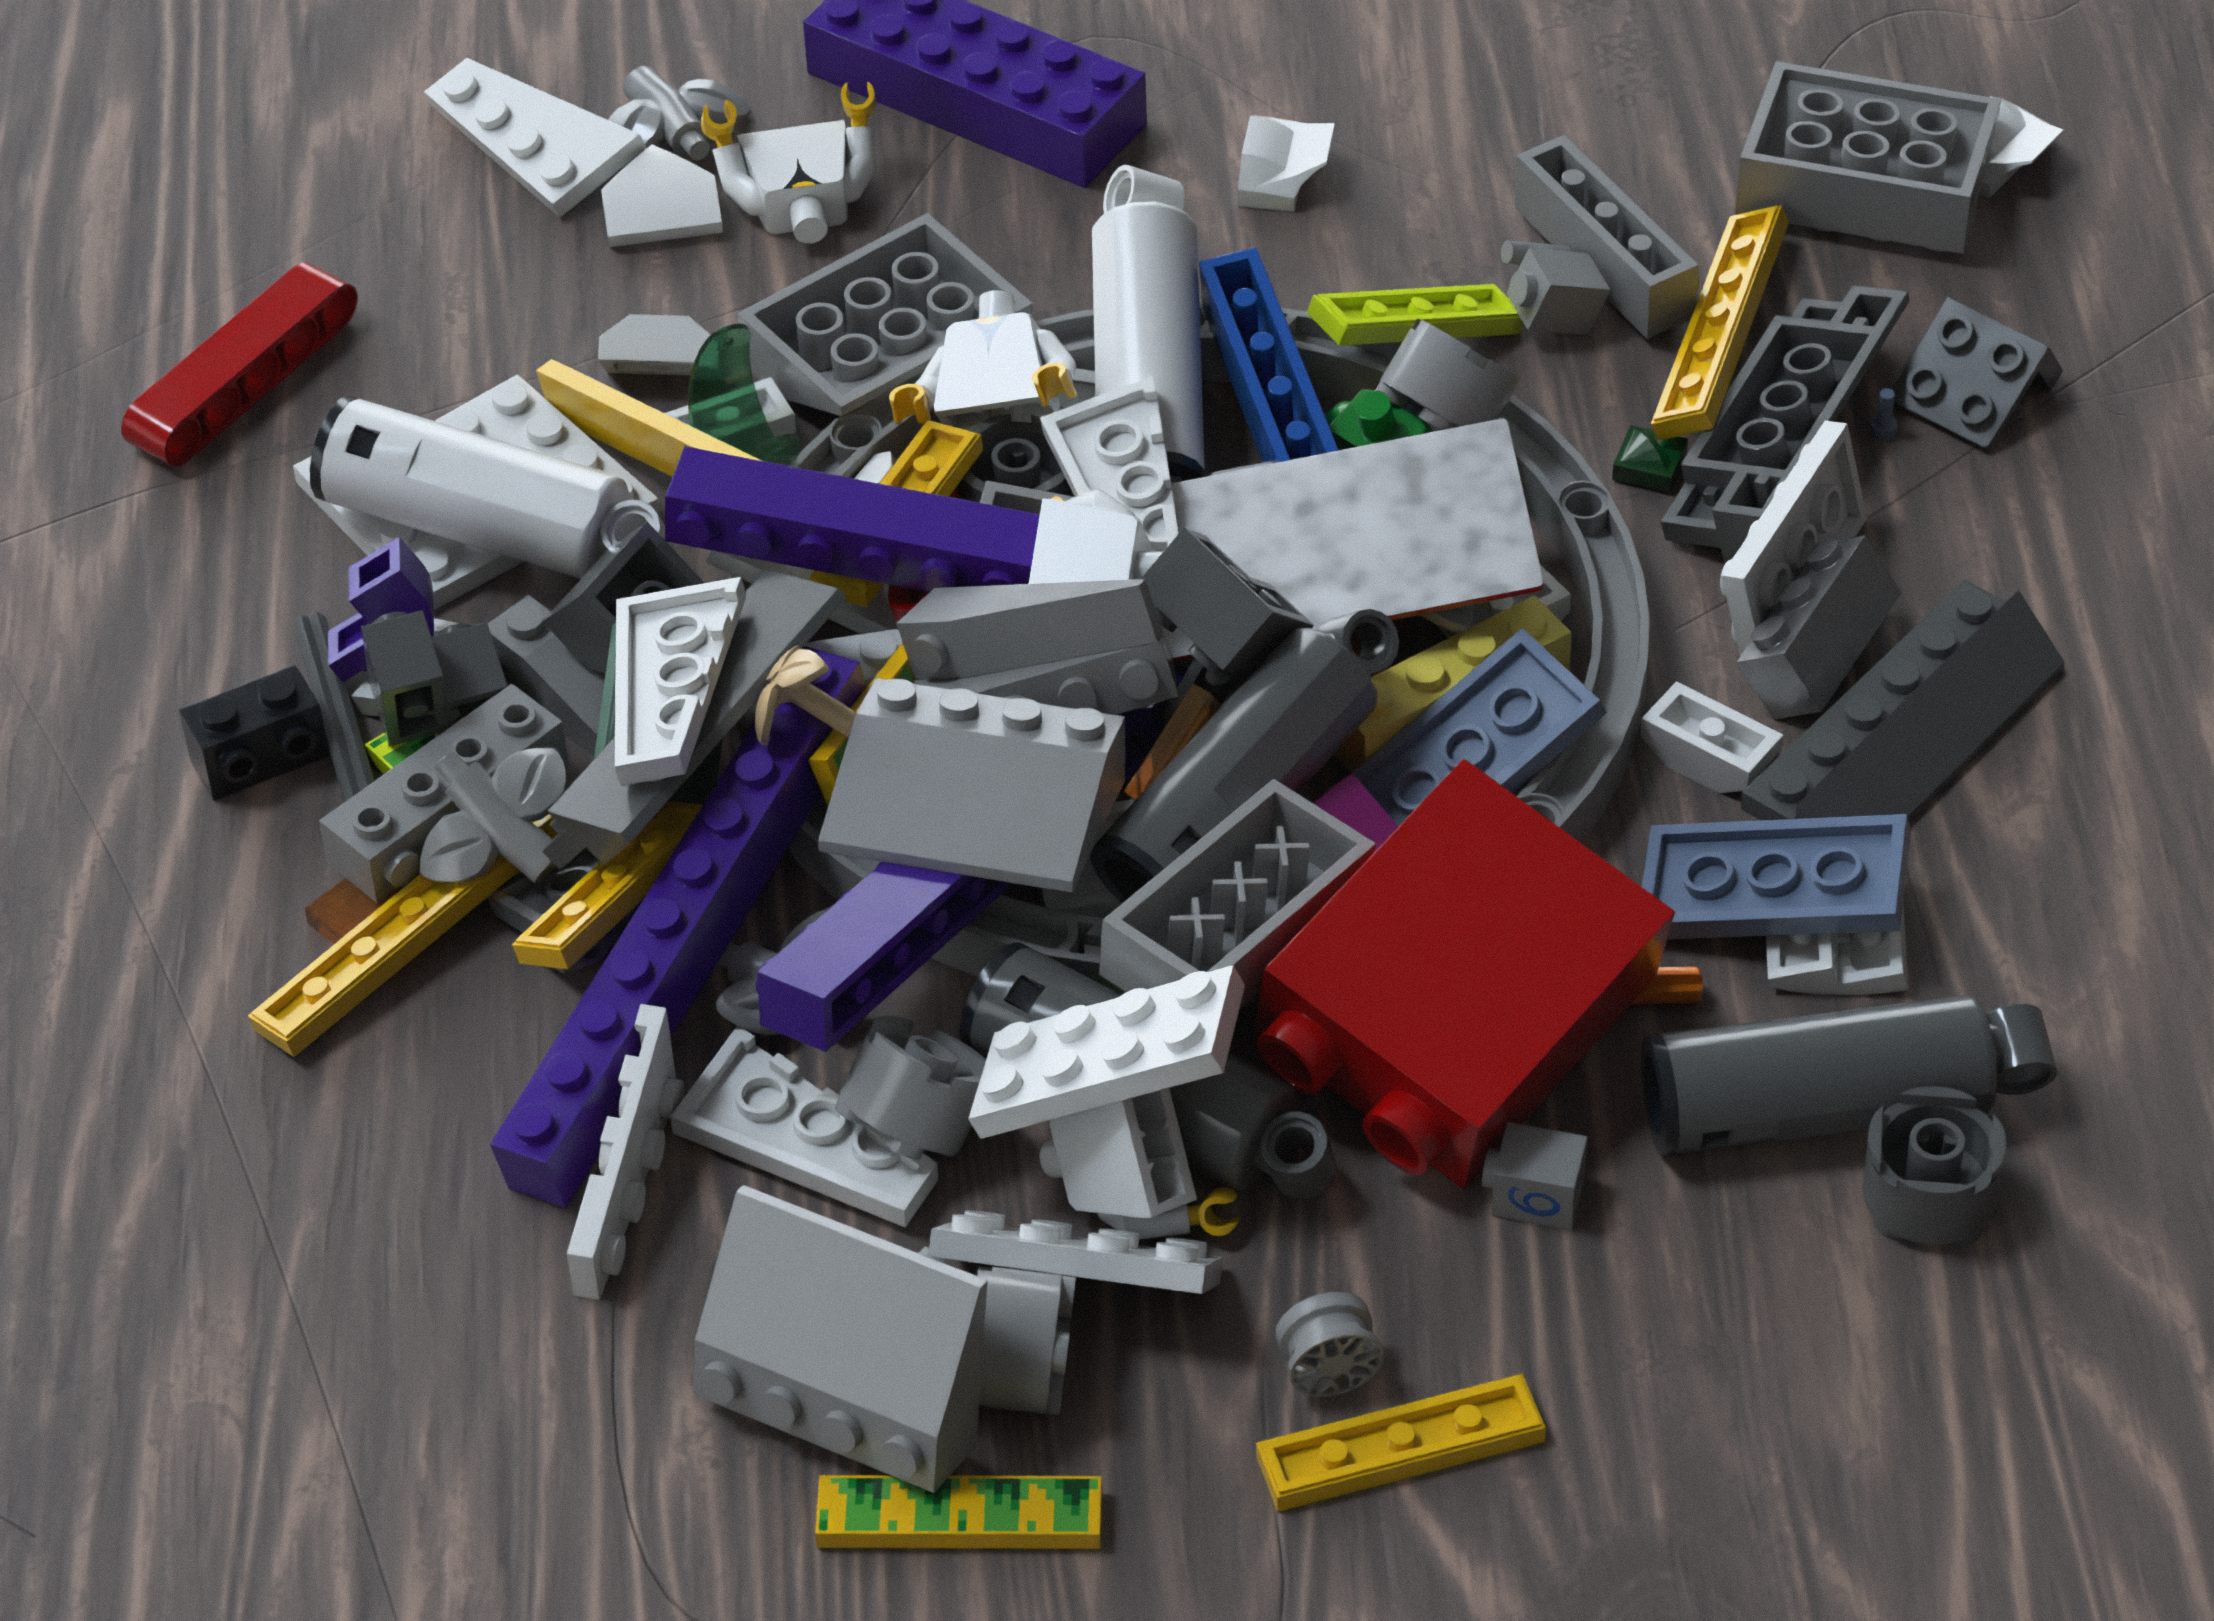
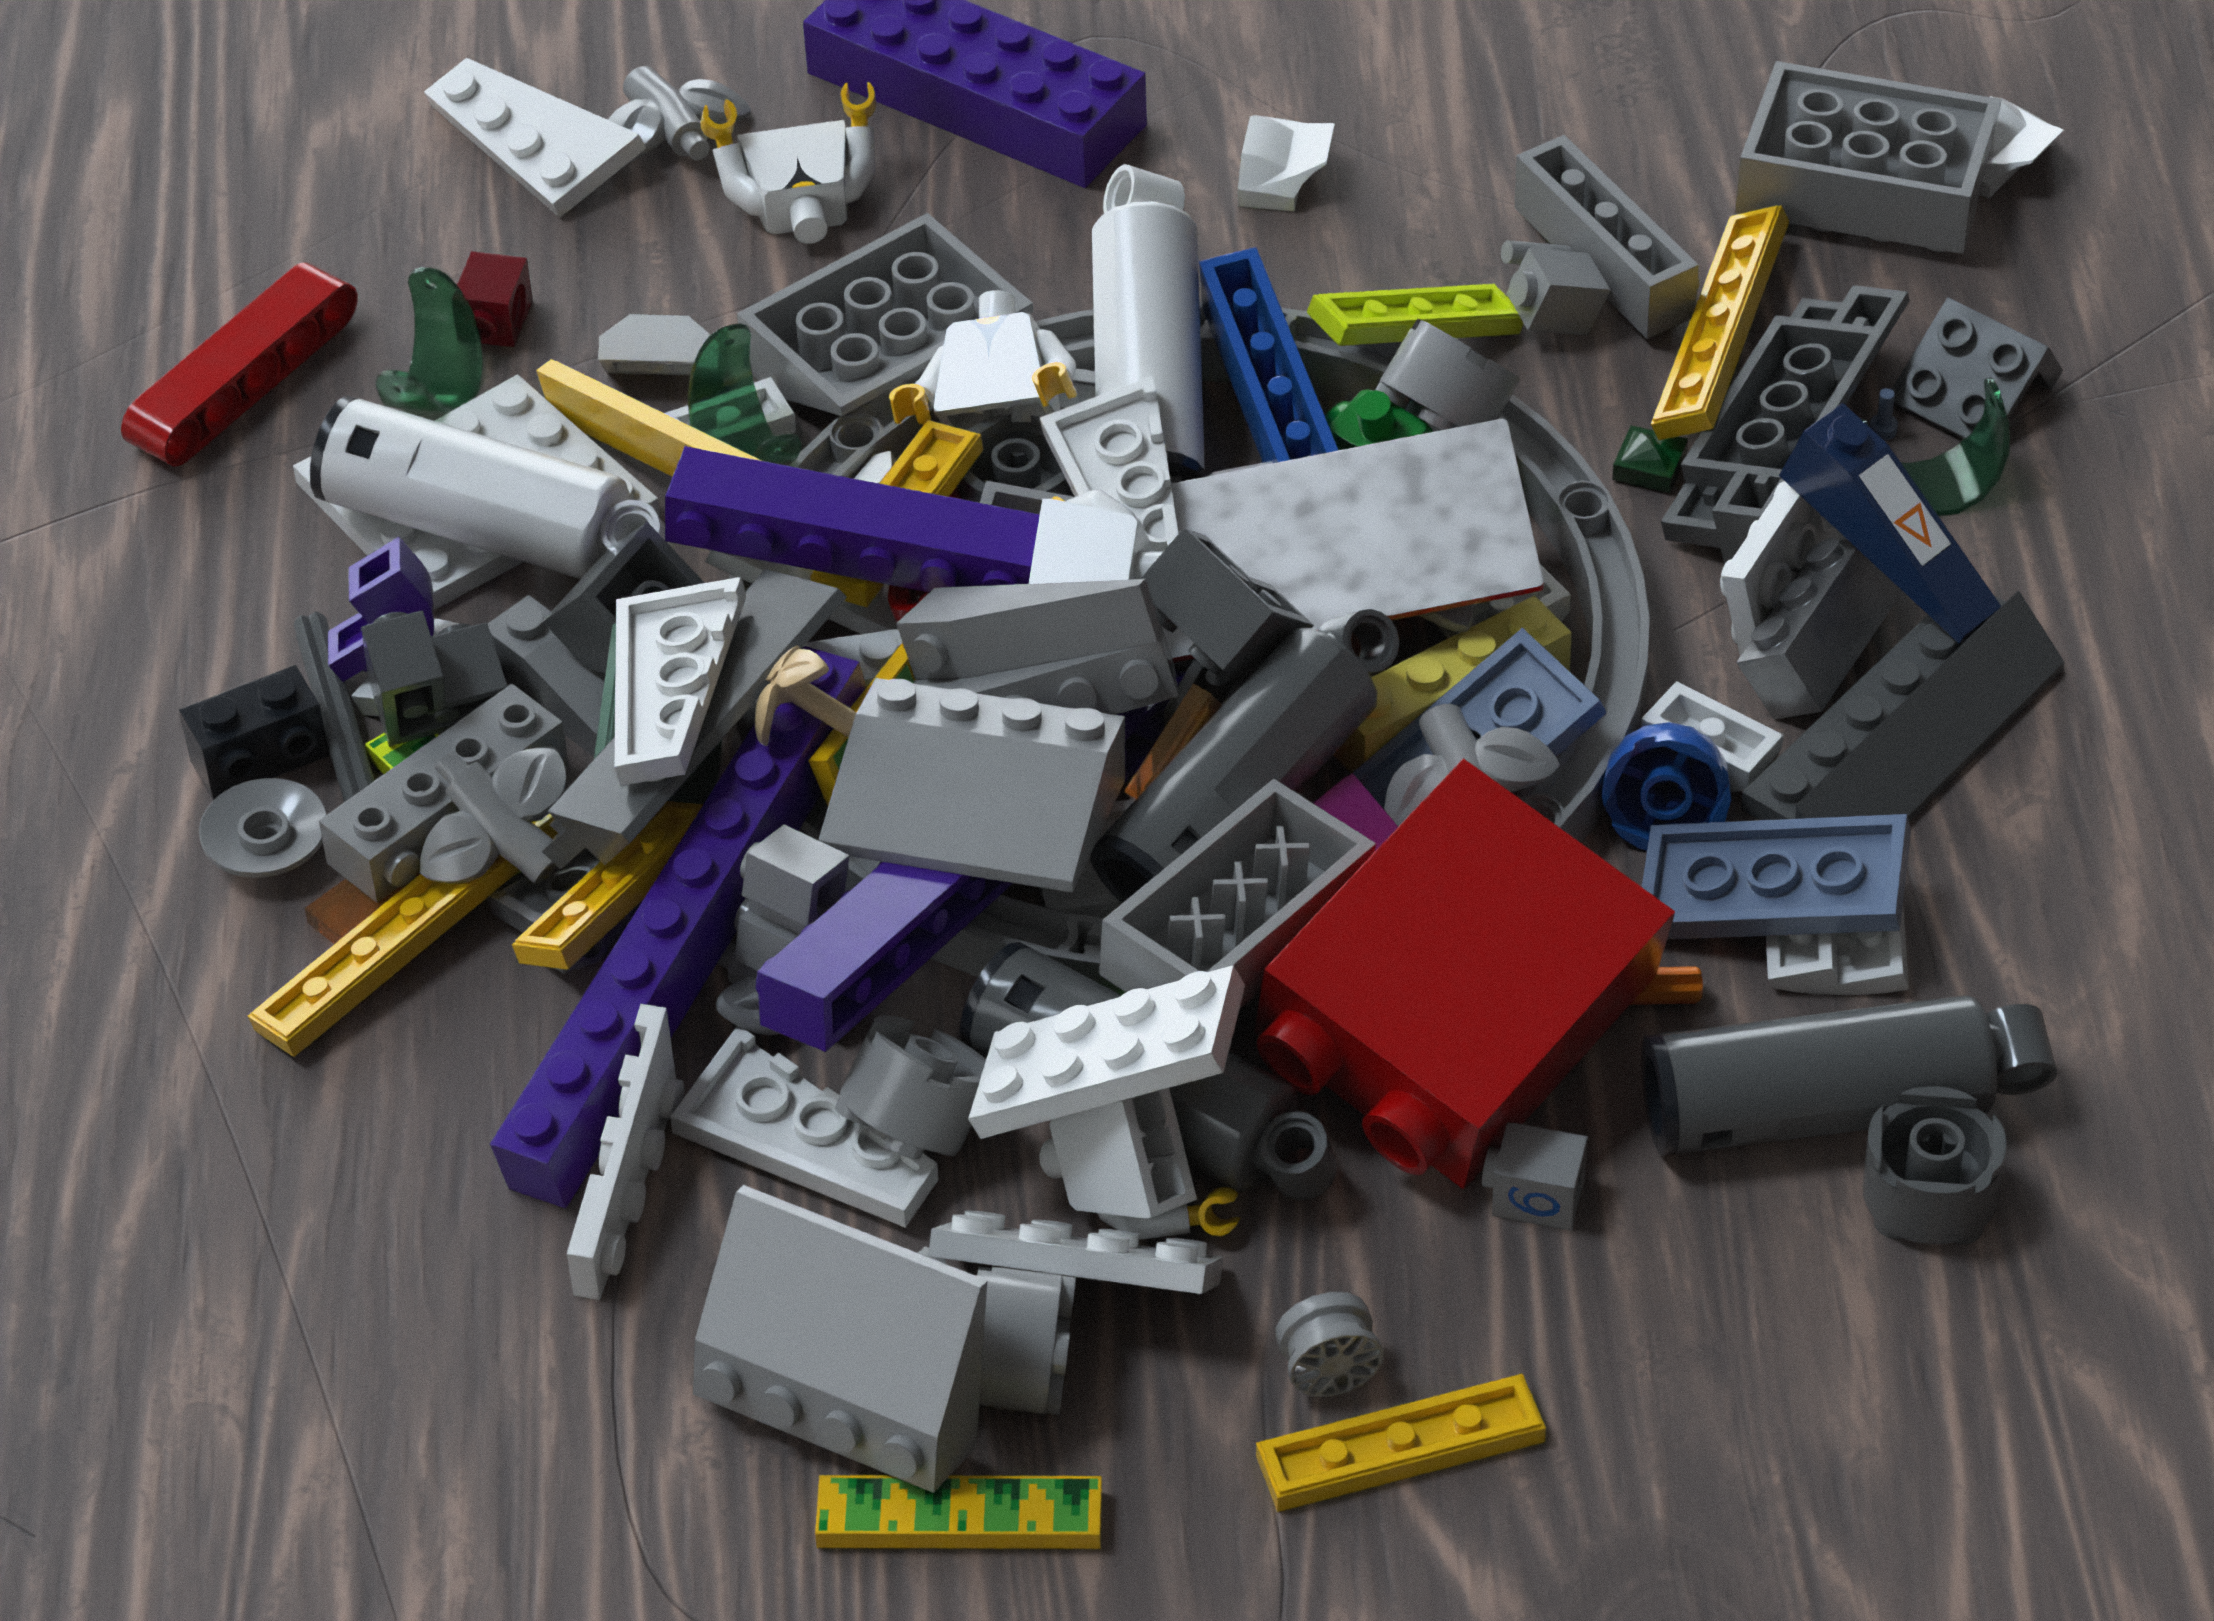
white slope [601,145,723,247] -> none
none -> light grey dish [199,778,326,878]
none -> clear green piece [375,267,483,413]
none -> dark red brick [452,251,533,347]
none -> light grey brick [734,825,850,971]
none -> light grey plant [1384,704,1560,827]
none -> blue cylinder [1602,722,1731,851]
none -> dark blue slope [1779,403,2001,643]
none -> clear green piece [1862,377,2010,517]

